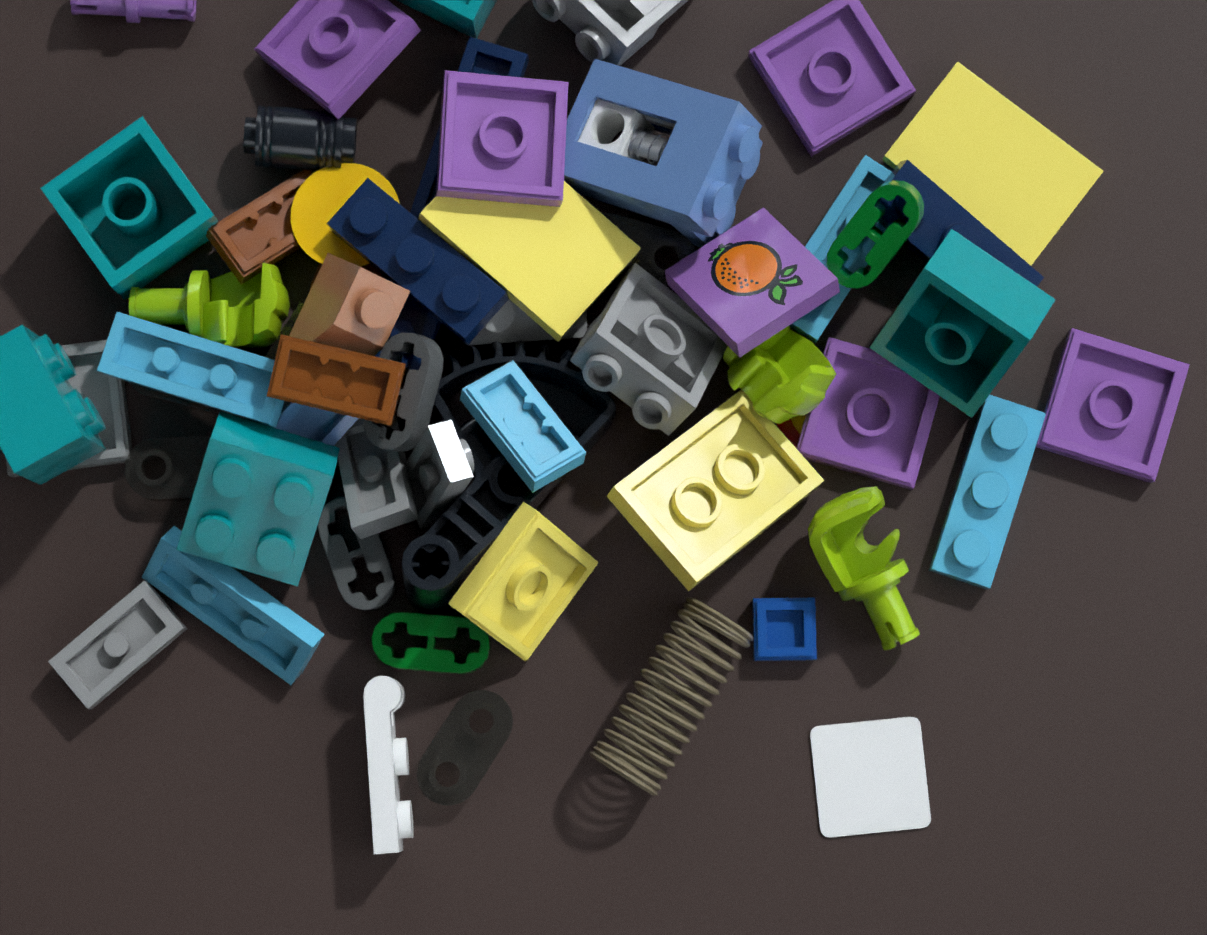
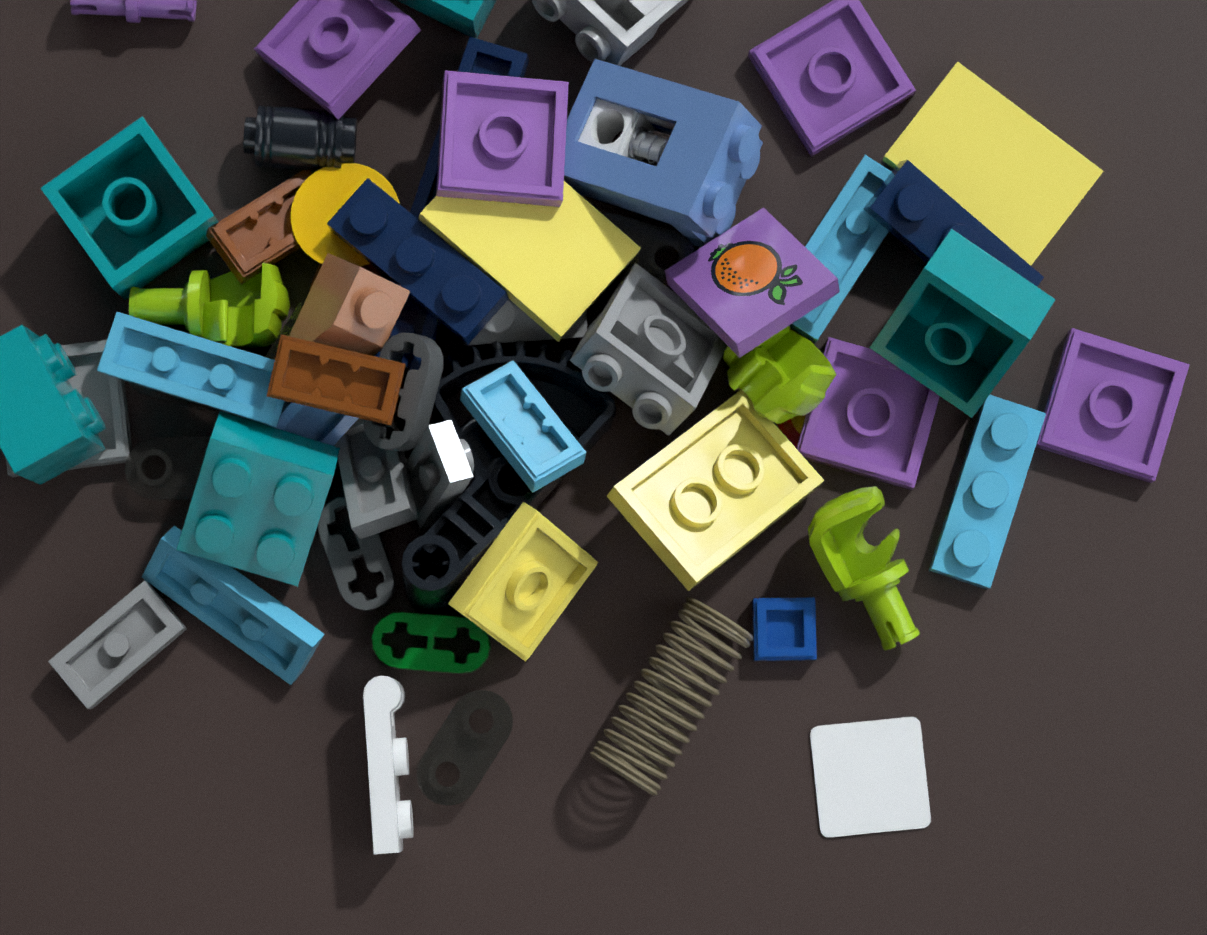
green beam [827,180,924,289] -> none

